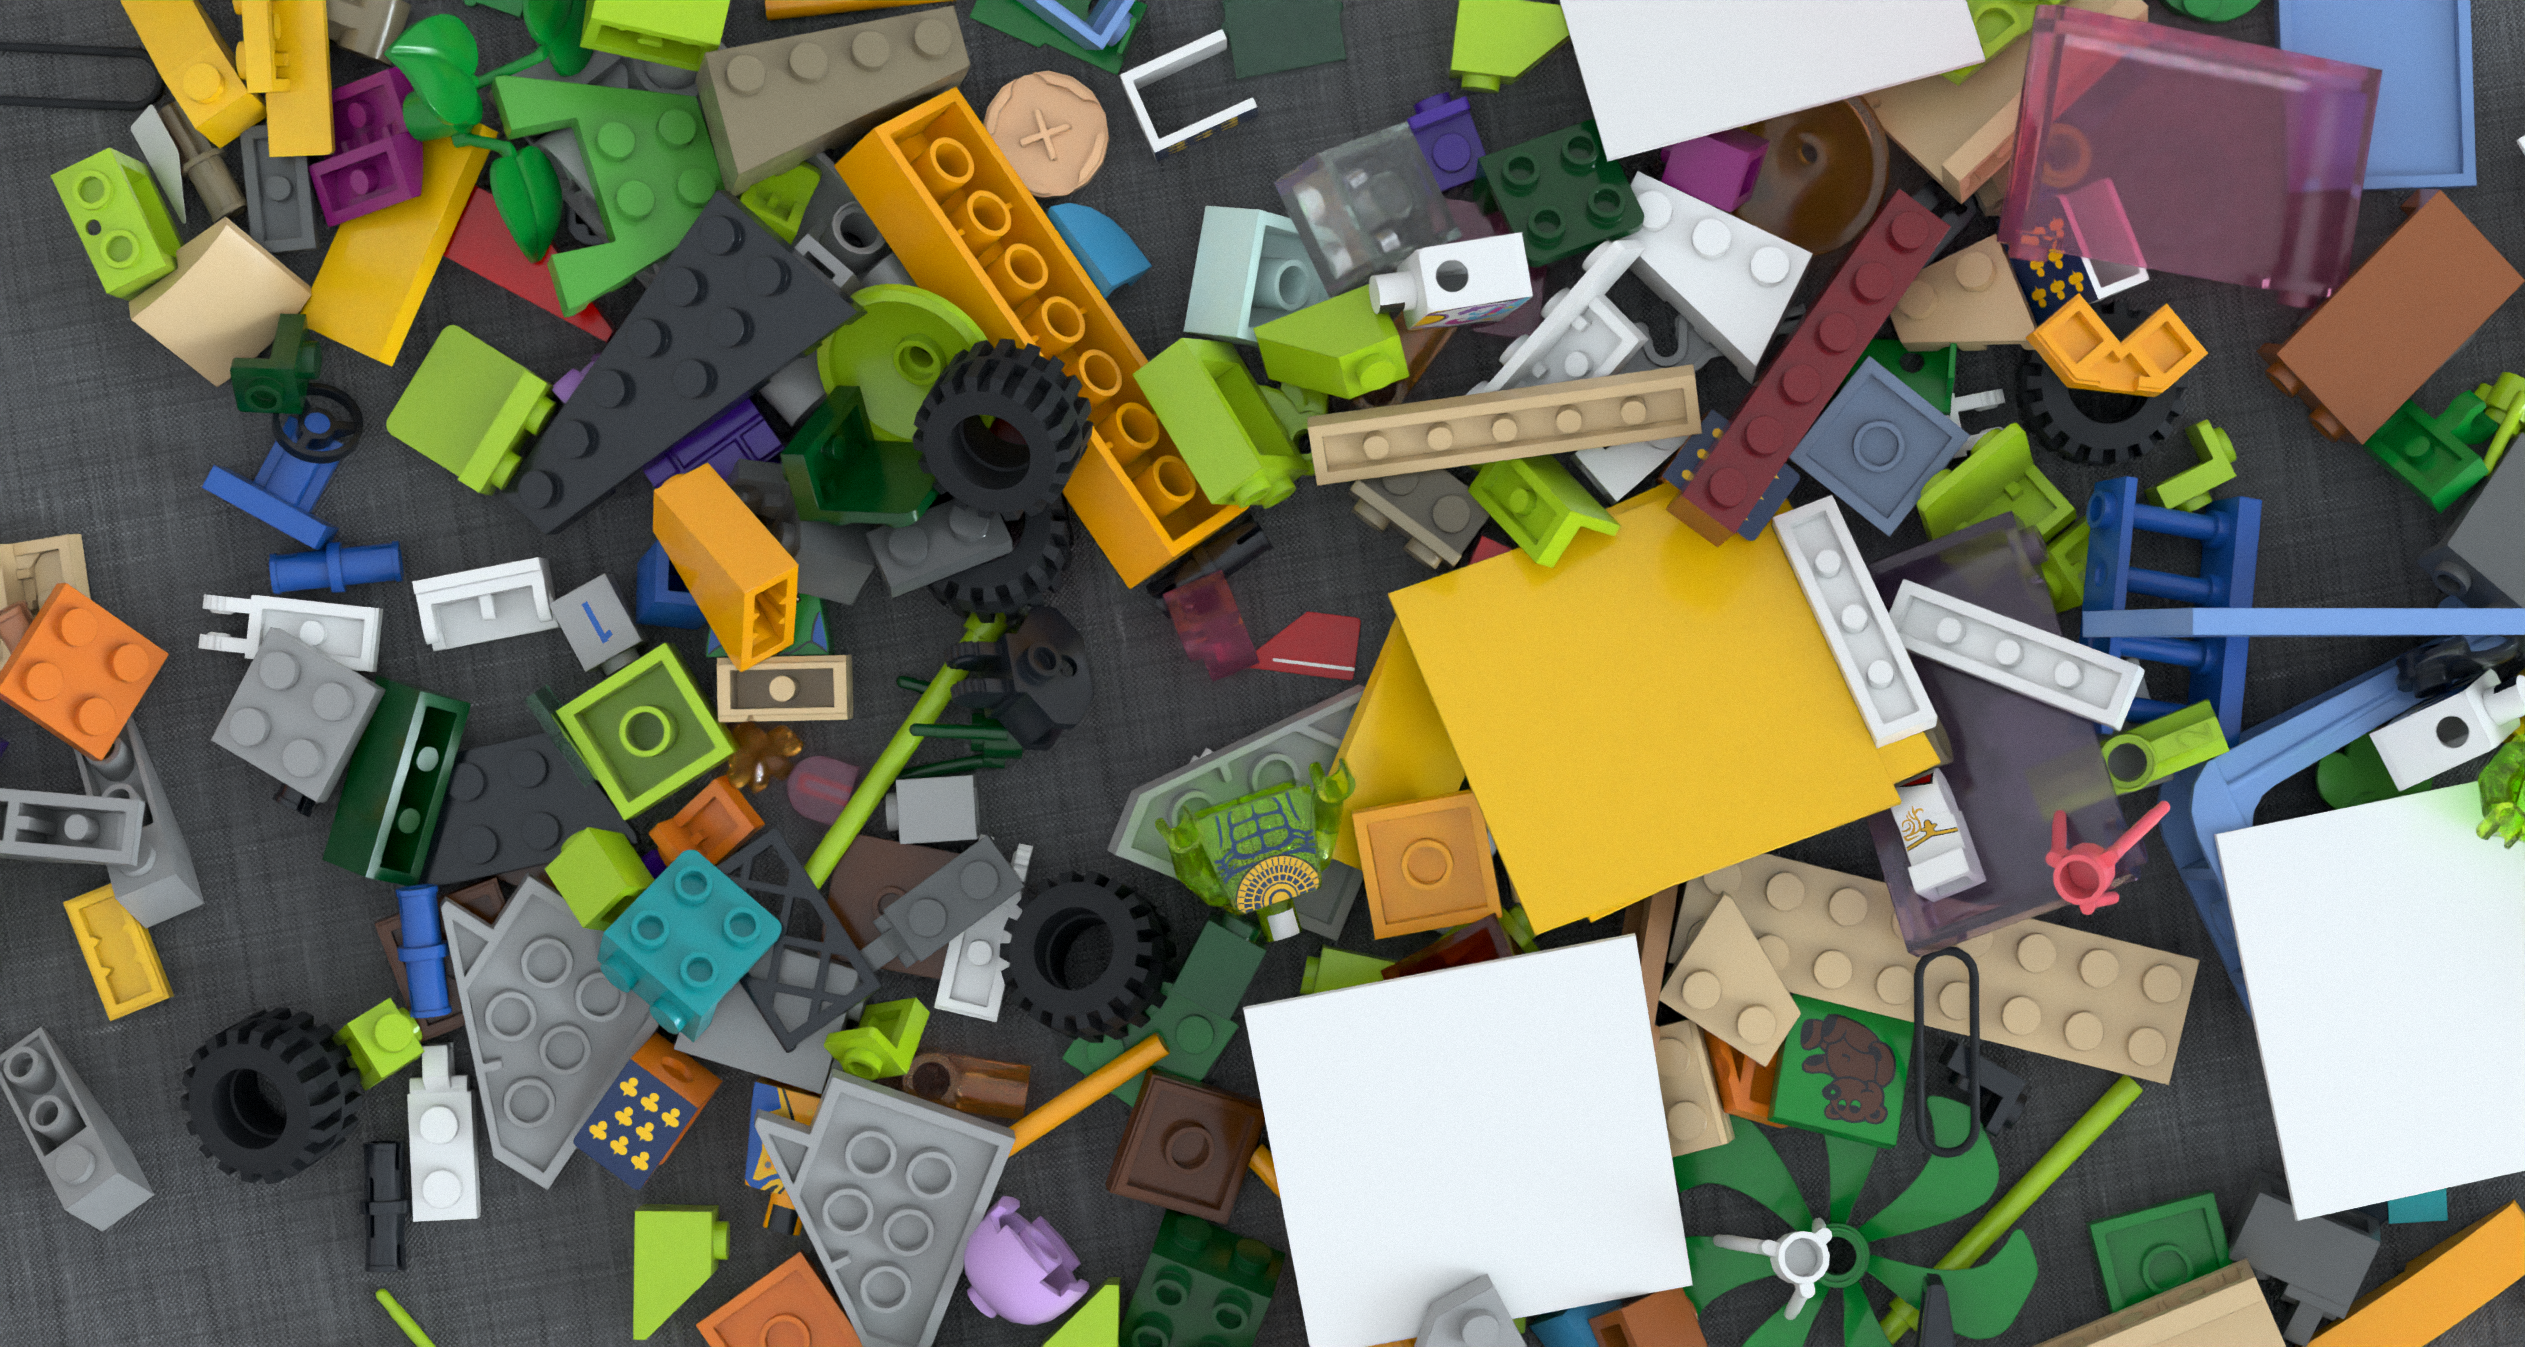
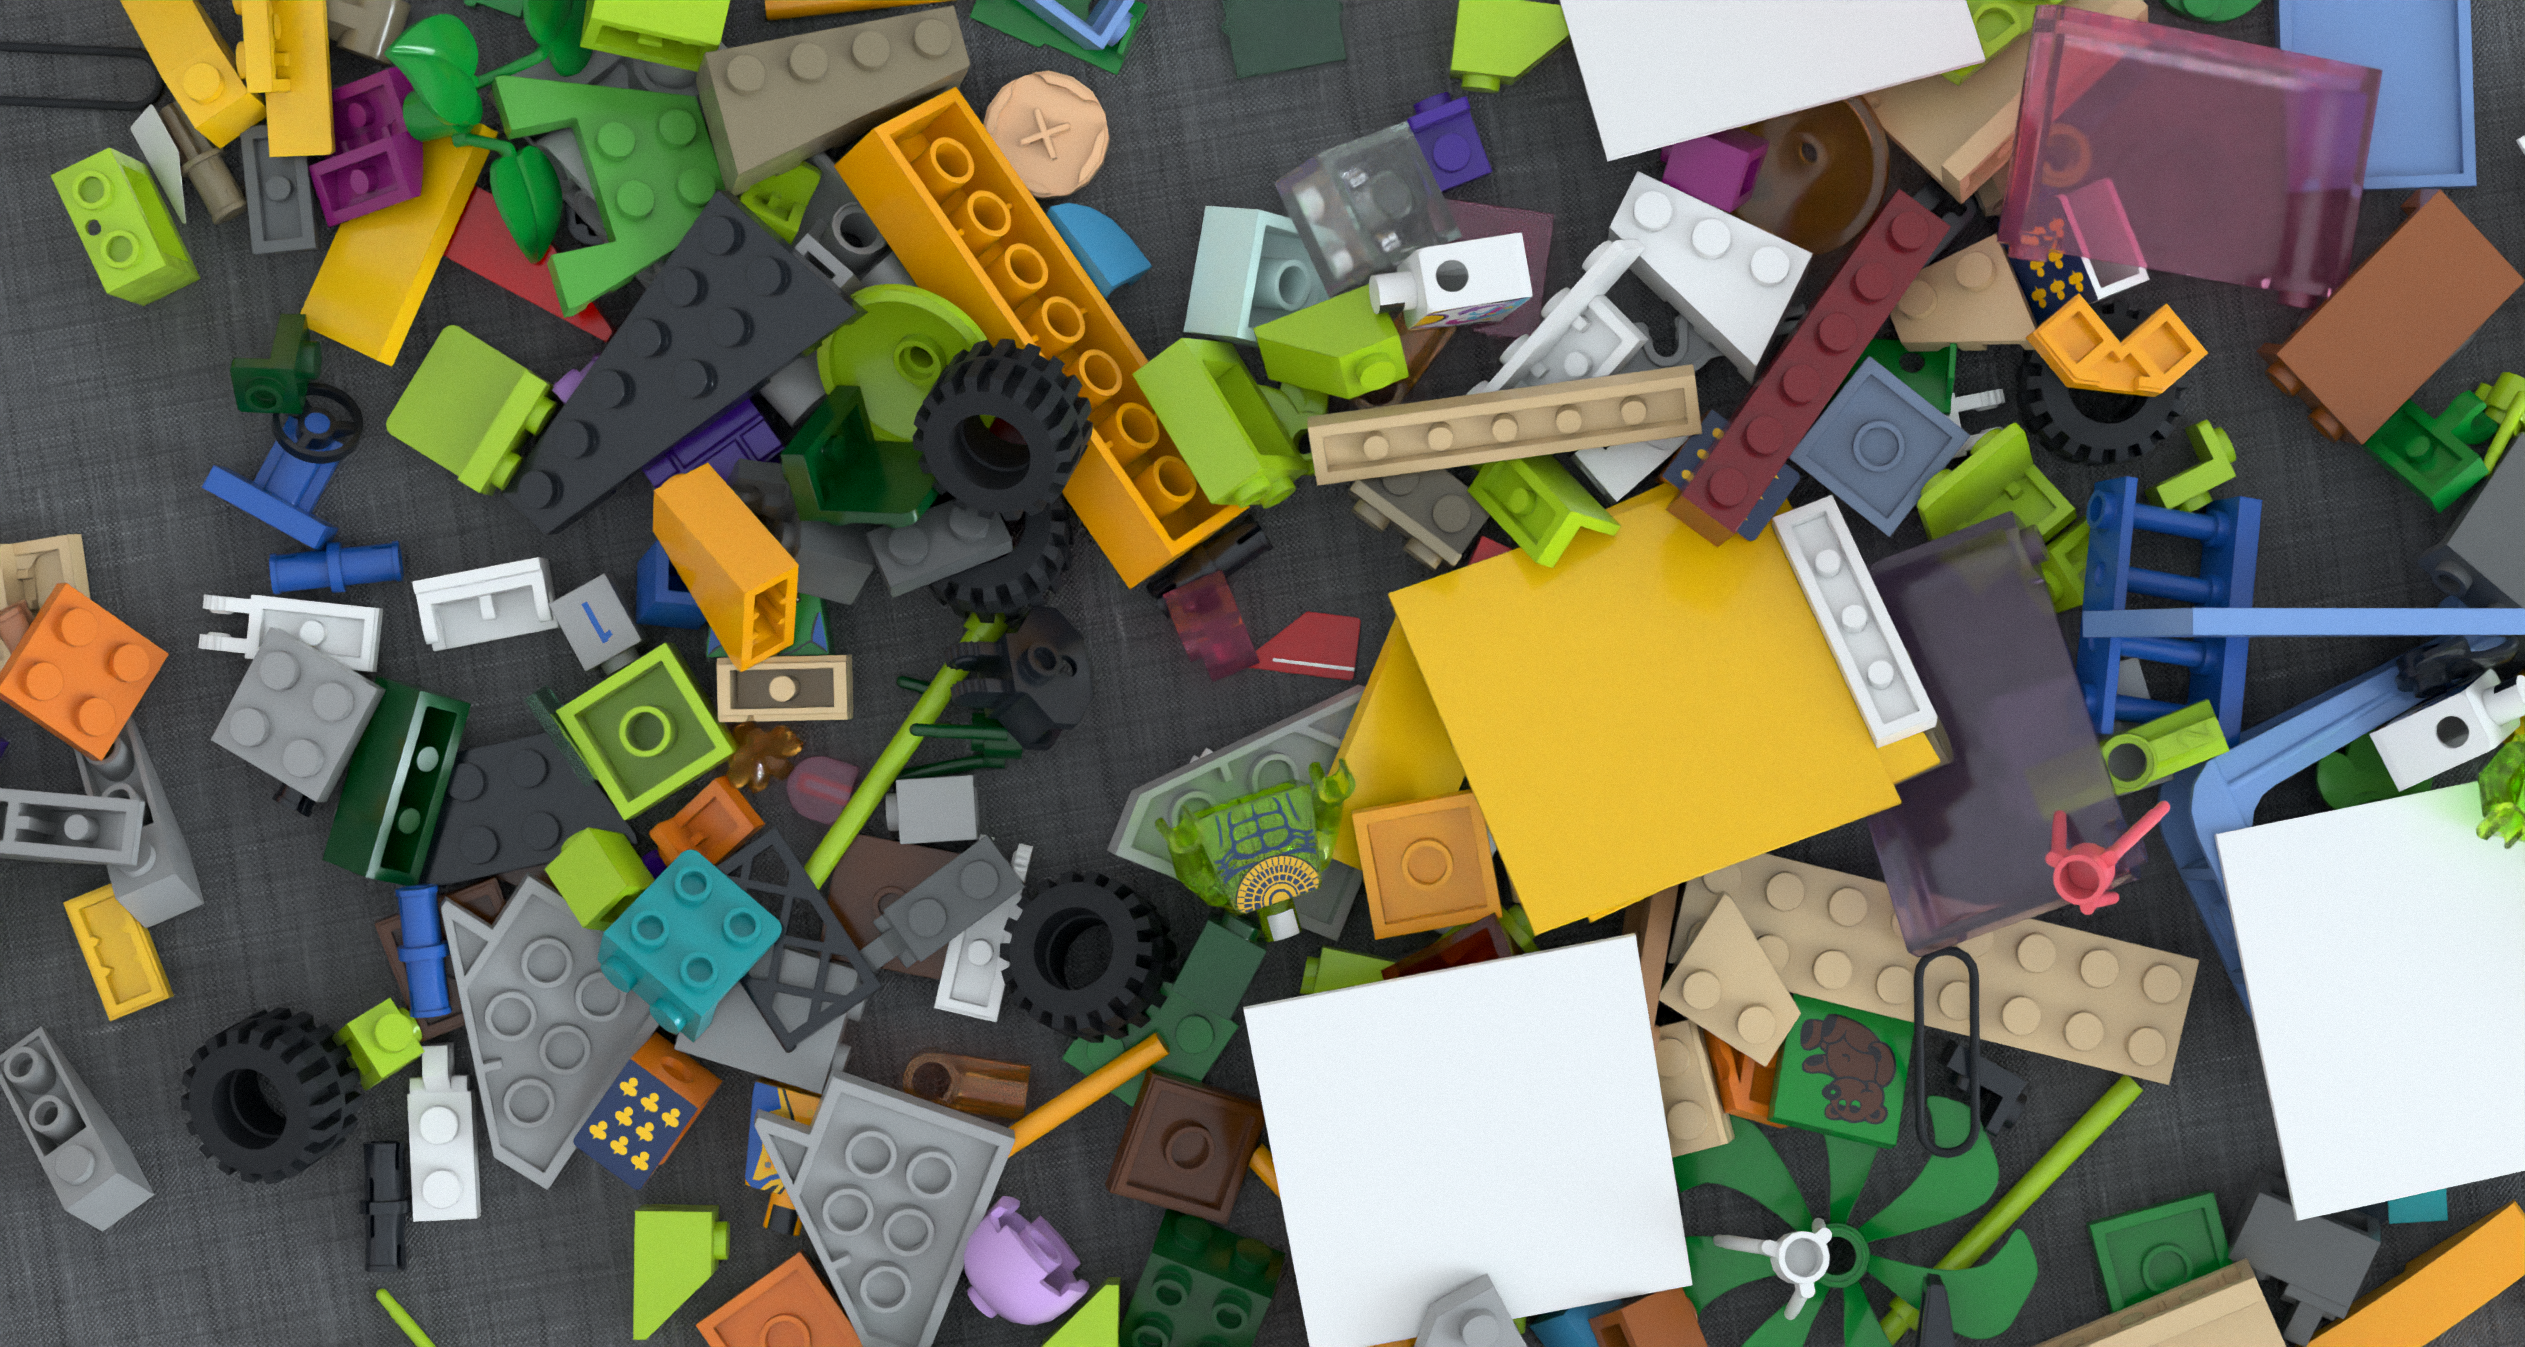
tan slope [129,217,312,387] -> none
lime bracket [823,997,930,1081] -> none
white piece [1120,29,1258,162] -> none
dark green bracket [1473,118,1644,267] -> none
white plate [1889,579,2145,731] -> none
white leg [1891,768,1986,902] -> none

